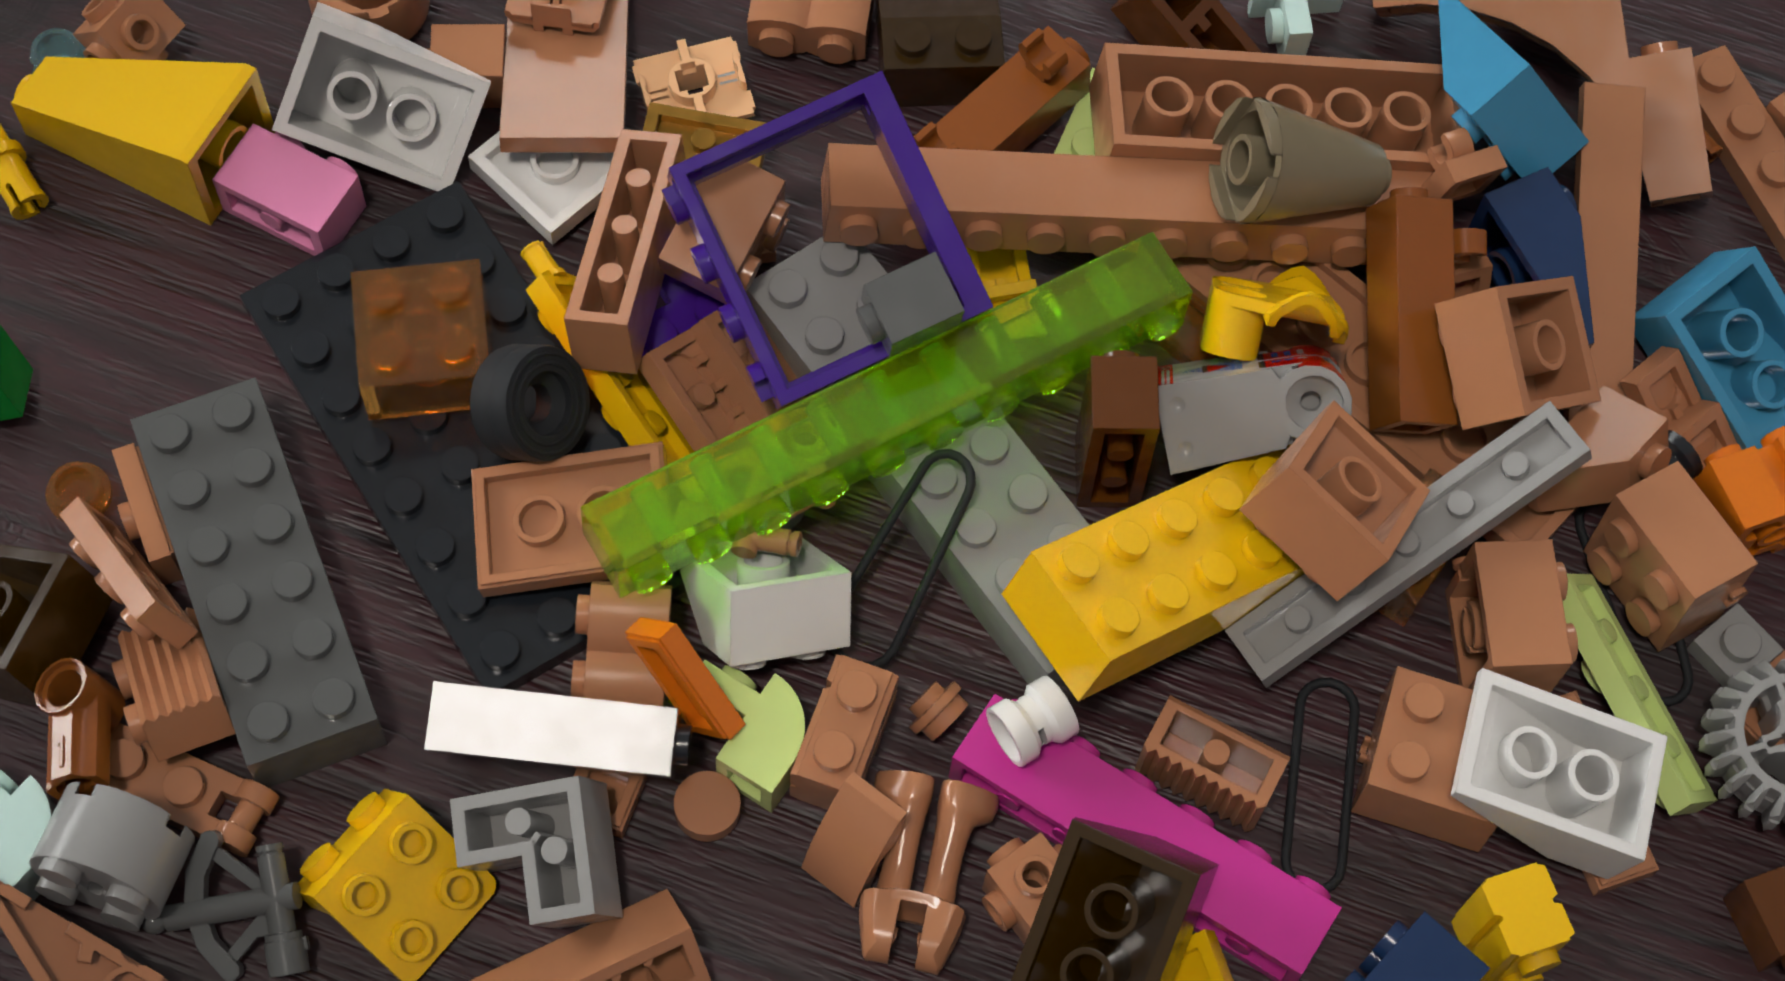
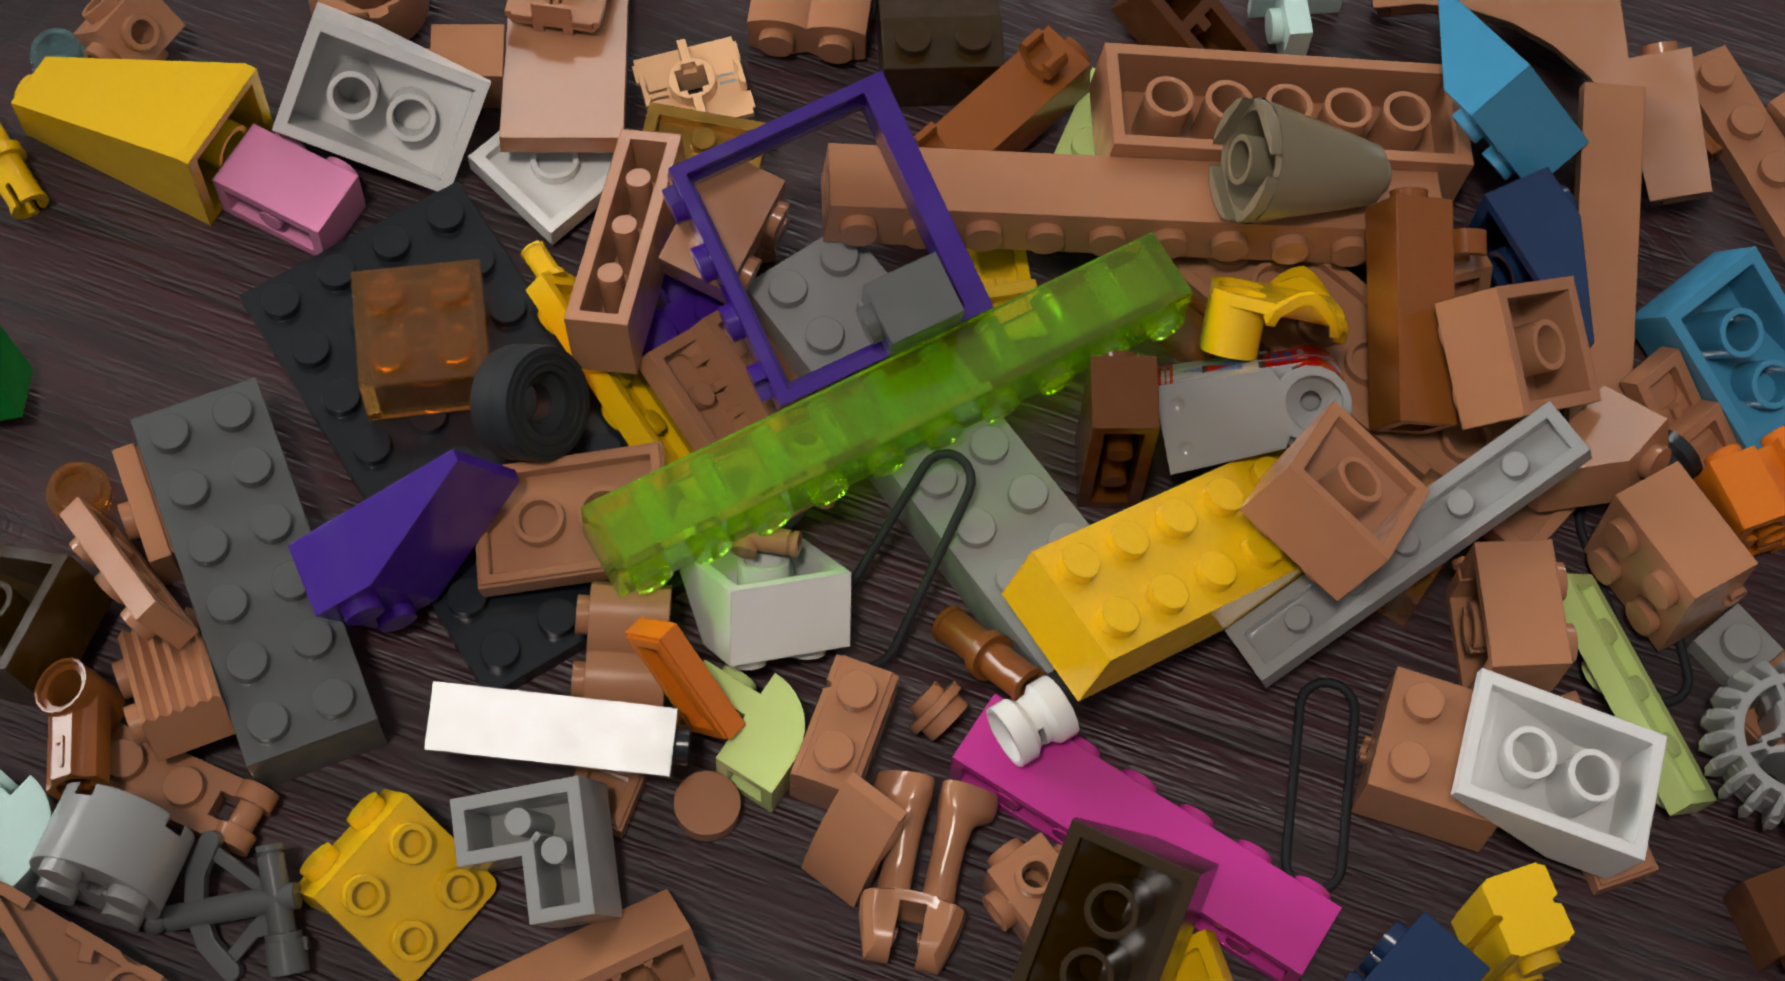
nougat brick [1135,695,1291,832] -> none
nougat tile [1420,127,1508,201] -> none
none -> dark purple slope [288,449,520,633]
none -> dark orange pin [932,605,1047,701]

